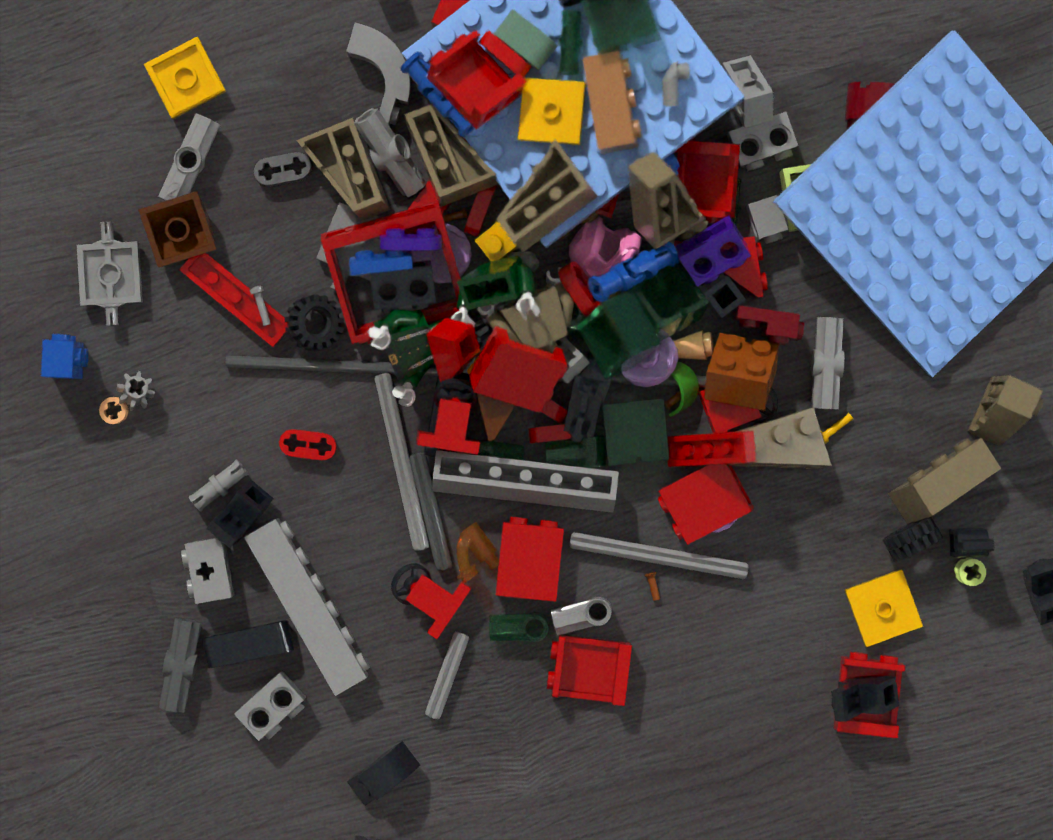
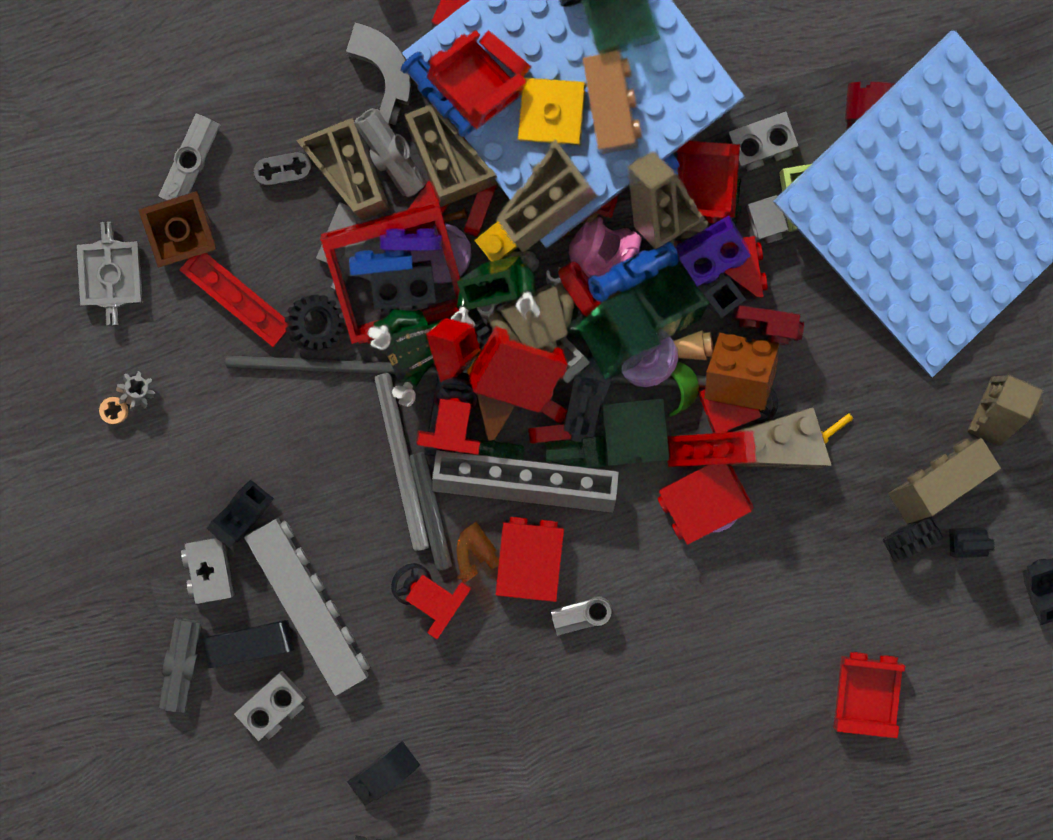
blue brick [41,334,89,379] -> none
yellow plate [144,36,226,119] -> none
light grey pin [189,459,248,512] -> none
light grey piece [250,286,271,326] -> none
red beam [279,429,337,460] -> none
light grey axle [425,632,469,719] -> none
clear green piece [489,612,550,642] -> none
sand green beam [493,9,558,70] -> none
red panel [547,634,632,706] -> none
clear green pin [558,10,583,75] -> none
light grey axle [569,532,749,579] -> none
dark orange piece [644,572,660,601] -> none
light grey arm [662,61,690,106] -> none
dark orange piece [662,391,681,411] -> none
light grey brick [722,55,773,128] -> none
light grey piece [811,317,844,410] -> none
black brick [831,676,899,722] -> none
yellow plate [844,569,923,647] -> none
yellowish green bush [954,557,986,586] -> none

